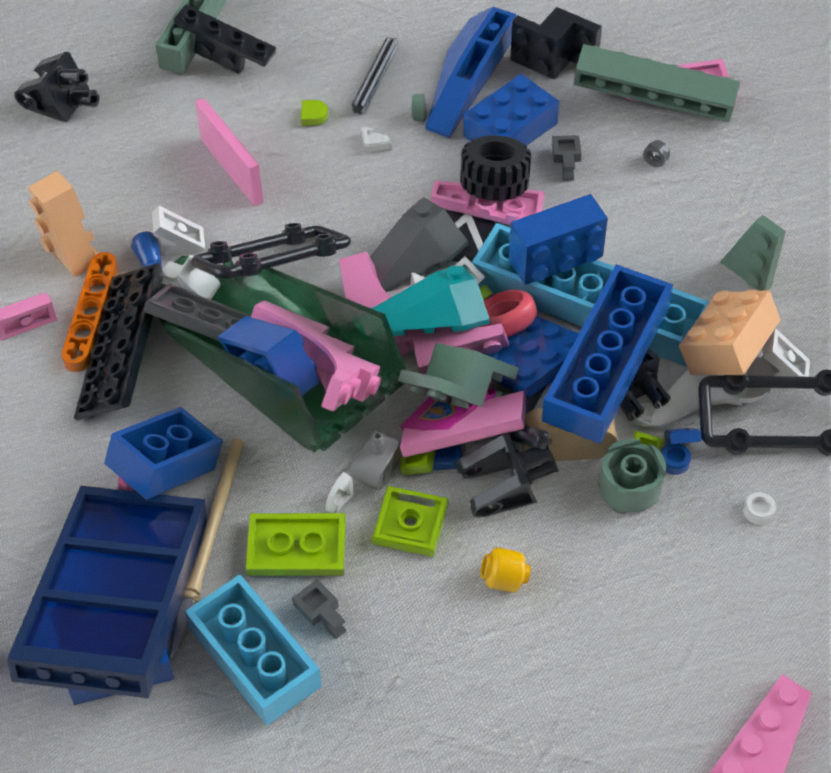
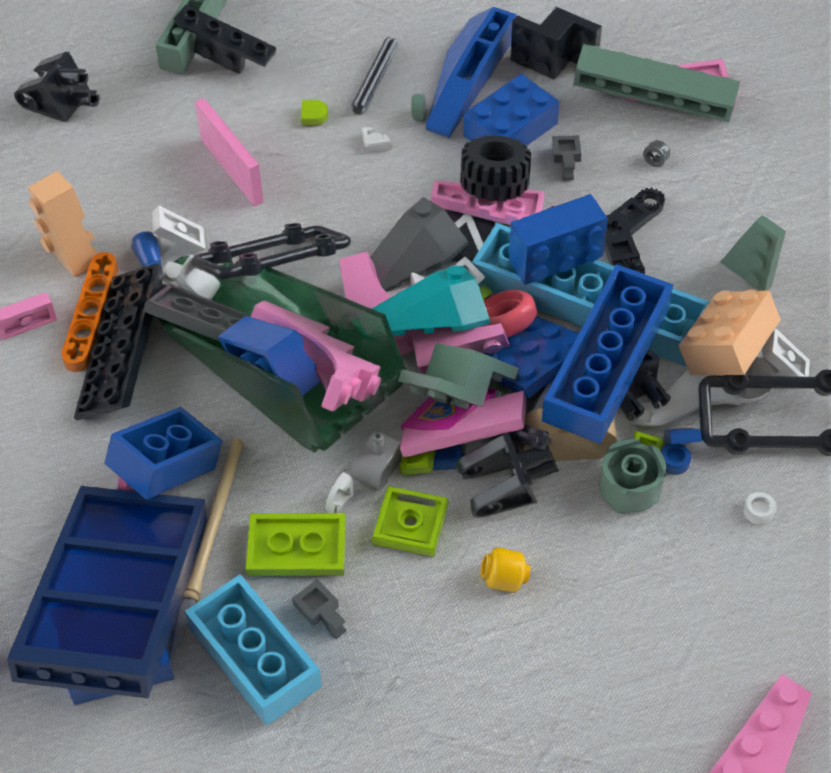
none -> black piece [548,187,665,274]

